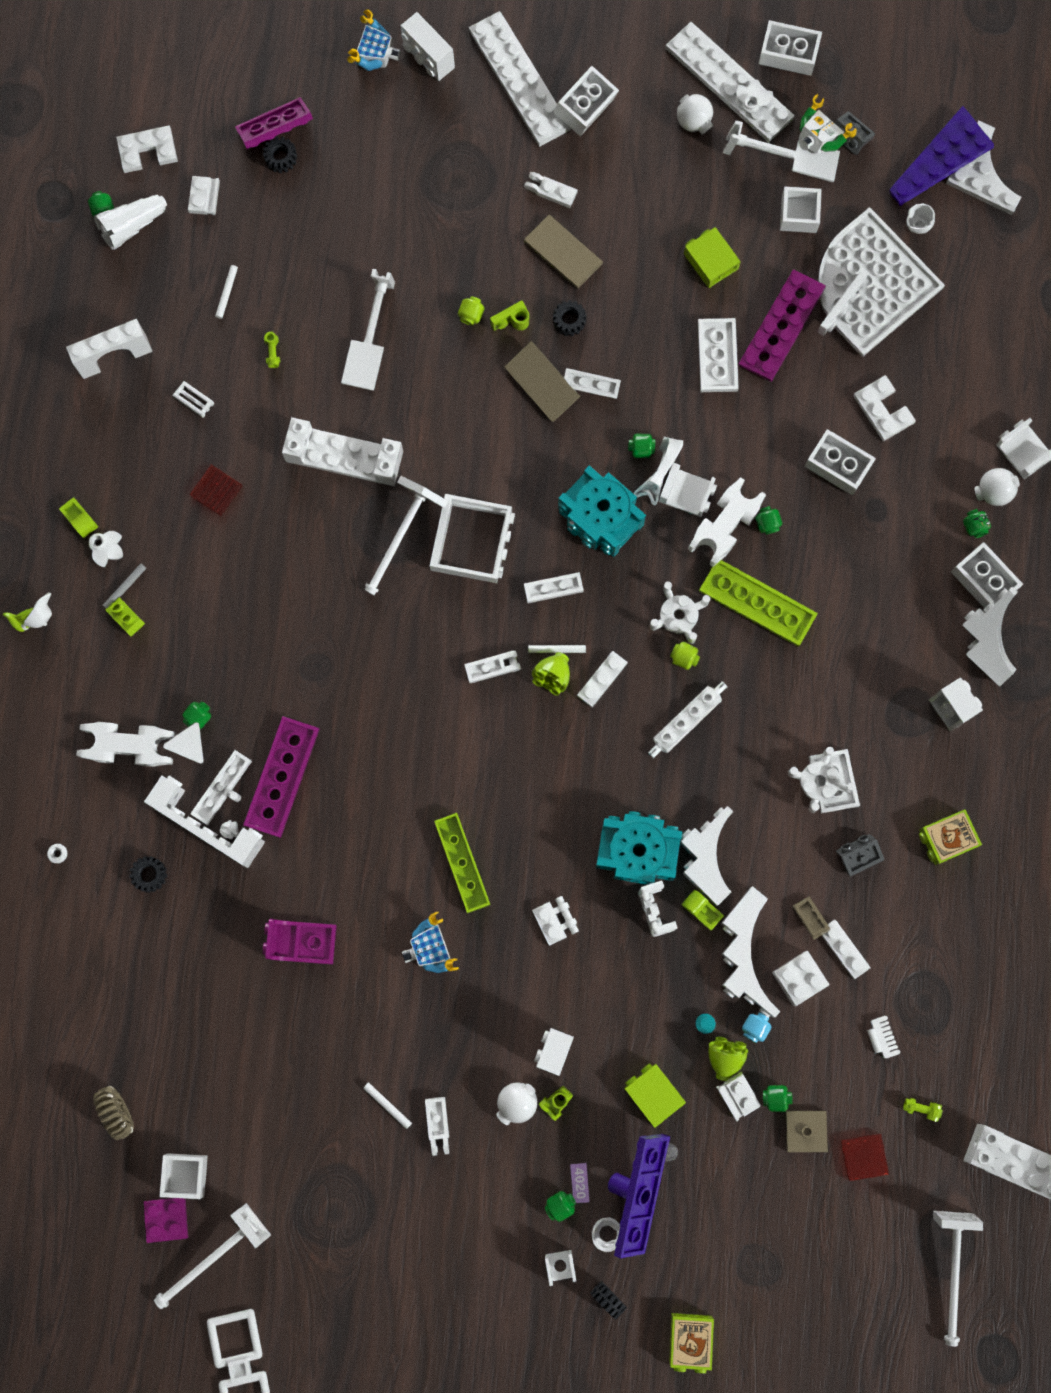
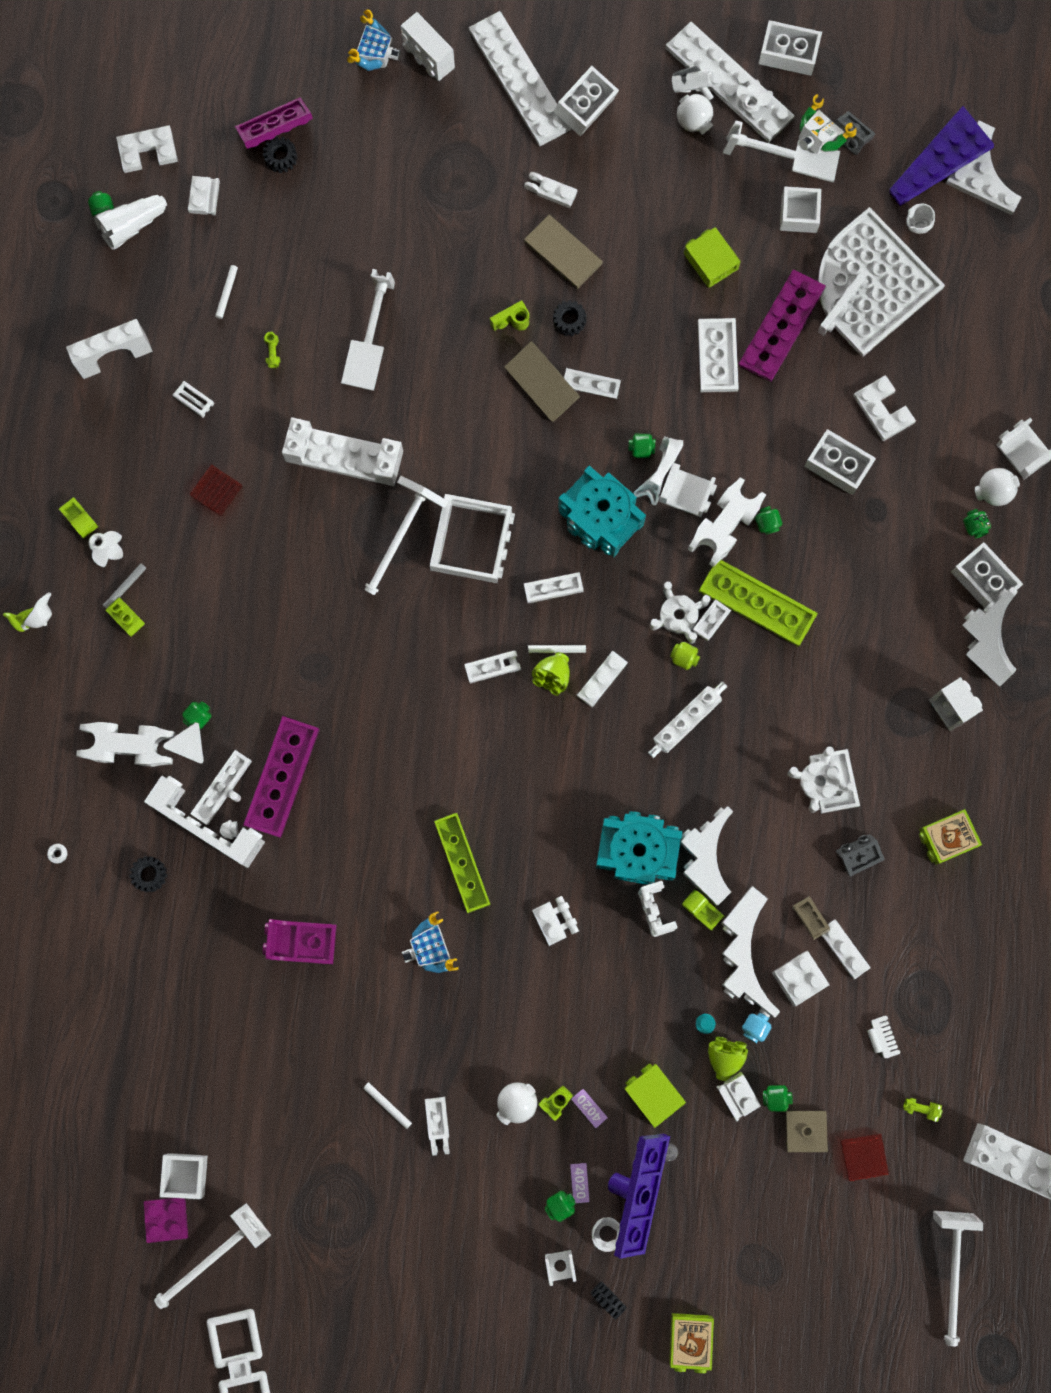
dark tan gear [93,1086,134,1140] -> none
lime head [458,296,485,326] -> none
white brick [534,1028,574,1076] -> none
none -> lavender sticker [571,1089,608,1128]
none -> white piece [672,66,714,100]
none -> white plate [693,599,731,641]

